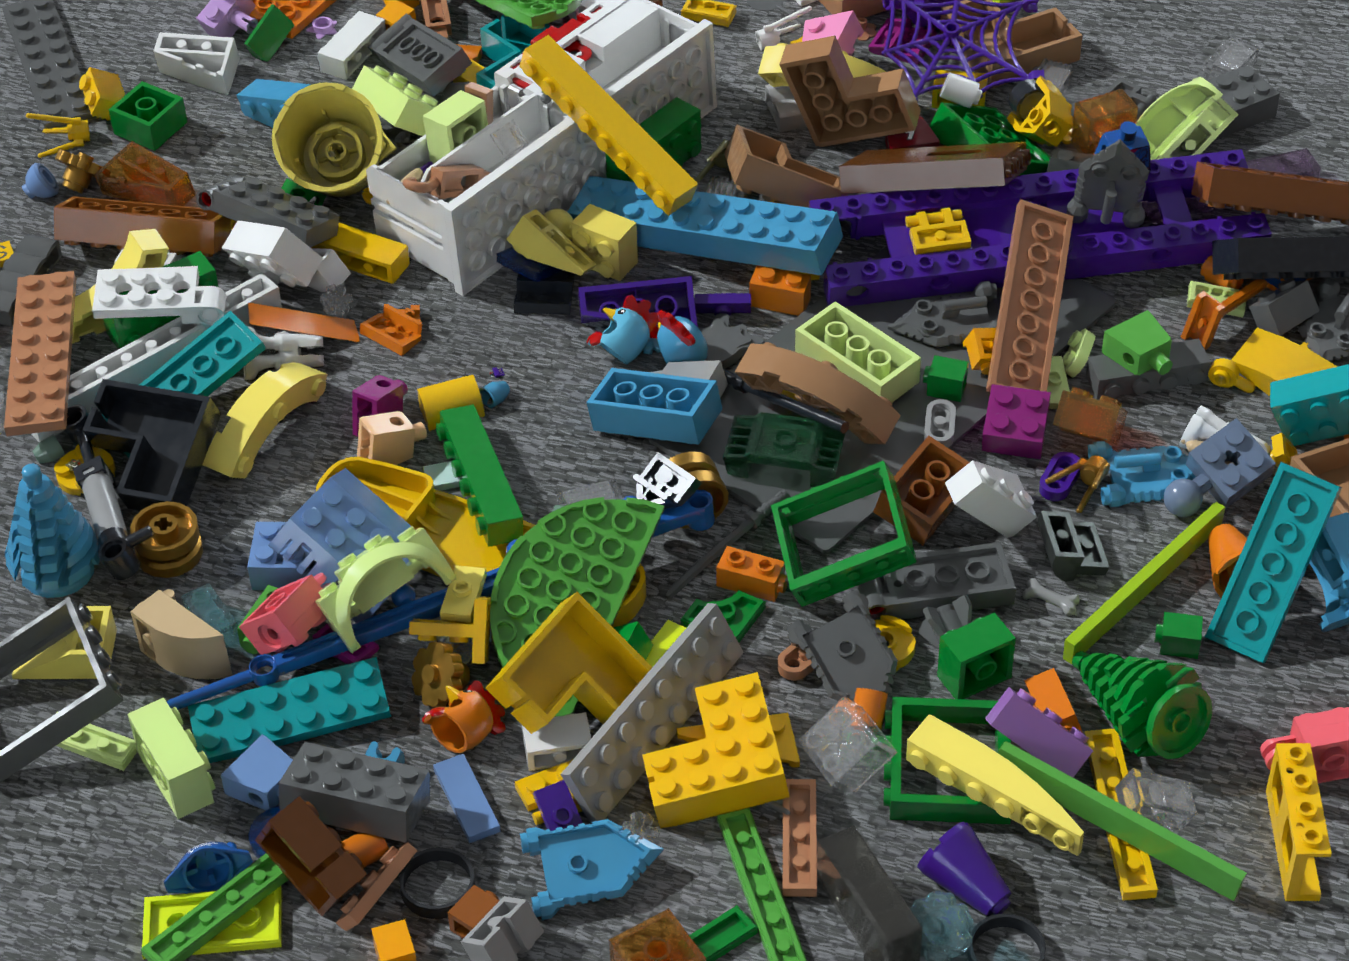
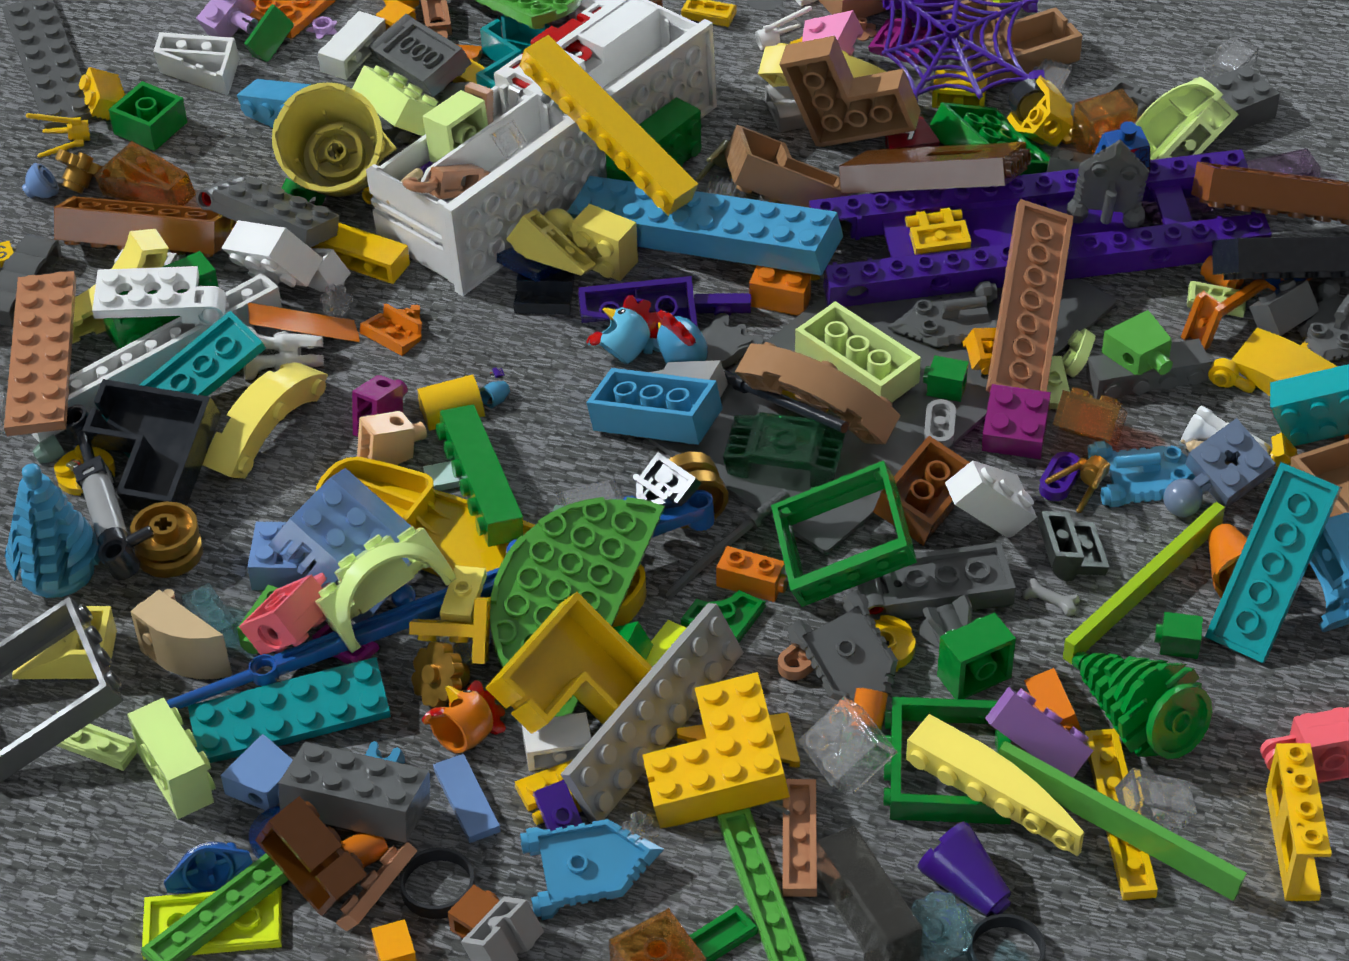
white brick [940,72,982,108] -> none

